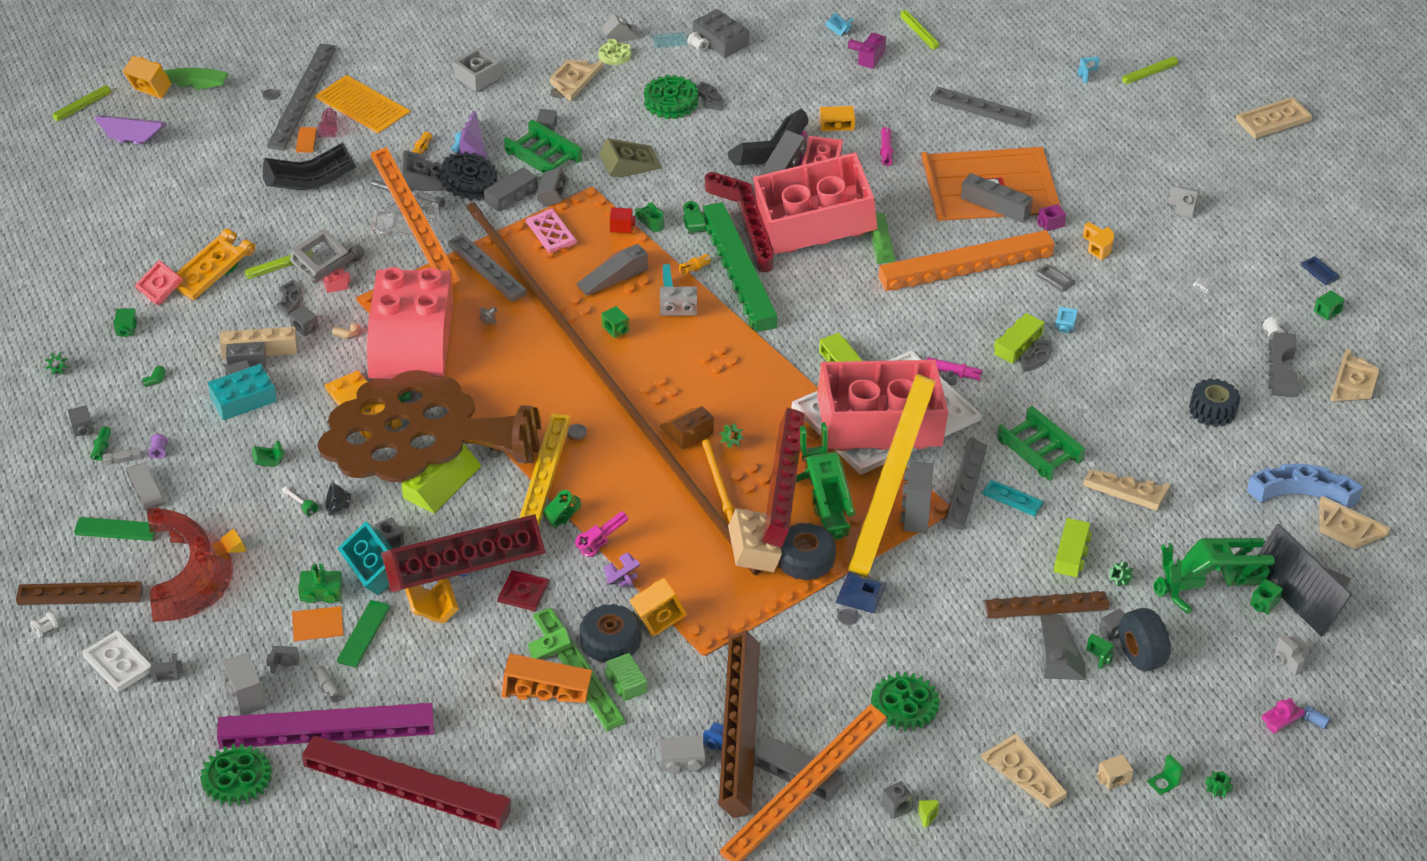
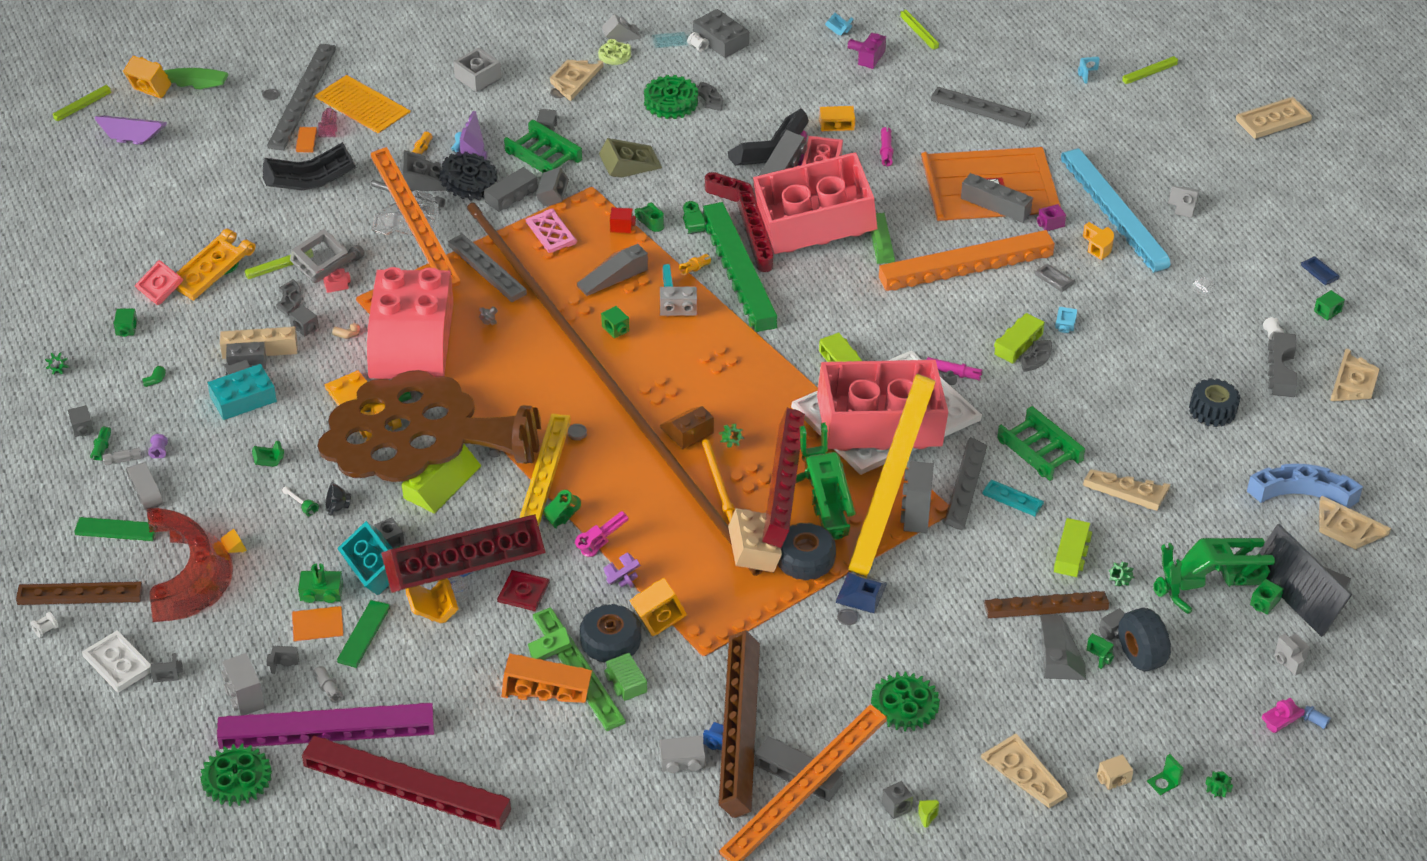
none -> medium azure beam [1061,148,1170,273]

